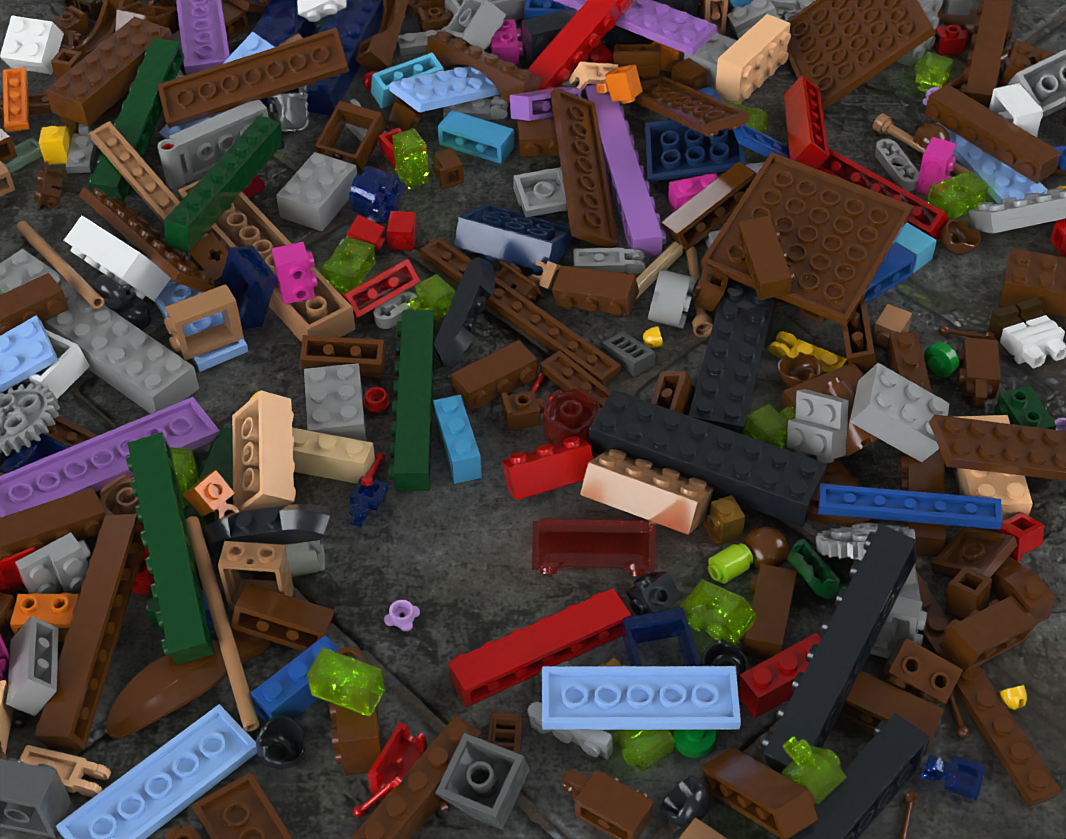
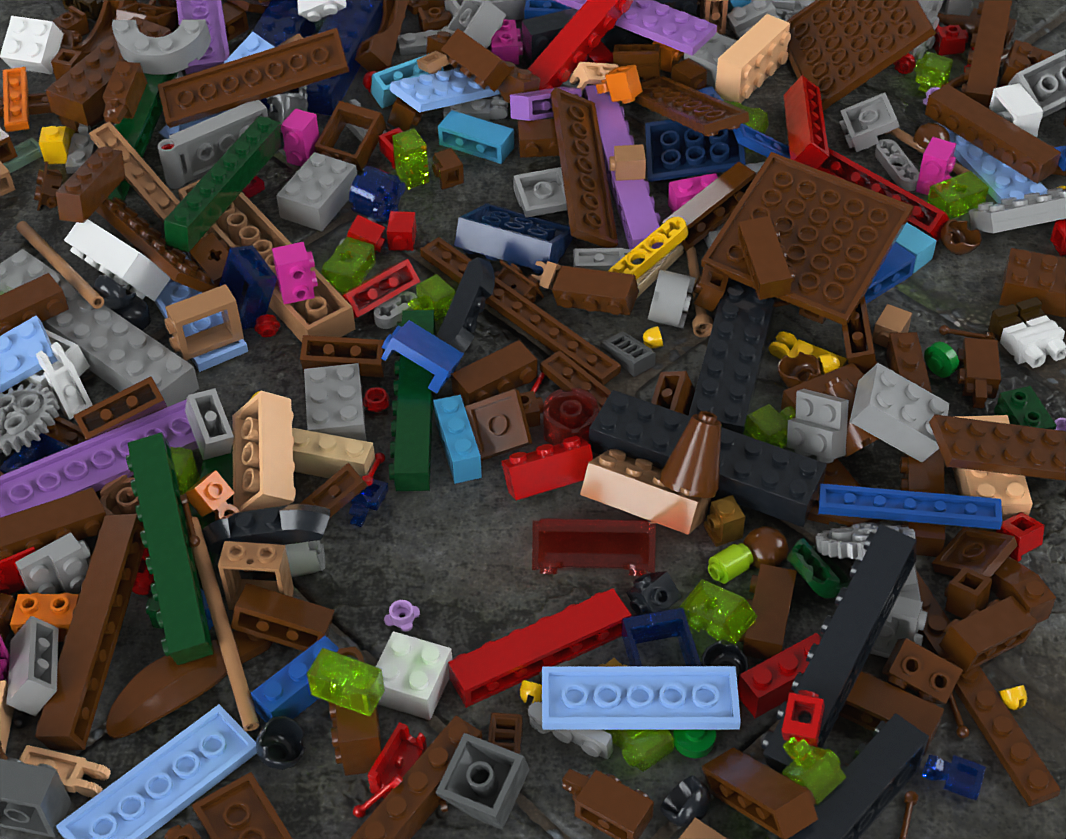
none -> white hinge [36,342,93,420]
none -> reddish brown brick [56,147,125,223]
none -> reddish brown brick [73,376,167,440]
none -> reddish brown hinge [103,61,147,124]
none -> light grey brick [112,20,211,75]
none -> reddish brown hinge [180,494,200,547]
none -> light grey brick [185,388,234,460]
none -> red plate [254,314,280,337]
none -> dark pink brick [281,109,319,167]
none -> reddish brown plate [300,463,368,517]
none -> white brick [369,631,452,720]
none -> blue panel [381,320,464,393]
none -> medium nougat plate [416,51,449,74]
none -> reddish brown brick [441,28,512,92]
none -> reddish brown plate [465,389,533,461]
none -> yellow hinge [520,680,542,703]
none -> yellow beam [608,217,689,280]
none -> medium nougat brick [609,144,646,181]
none -> reddish brown cone [660,411,721,498]
none -> red brick [782,690,825,747]
none -> yellow hinge [818,353,840,374]
none -> light grey plate [839,93,900,152]
none -> red plate [893,53,916,74]

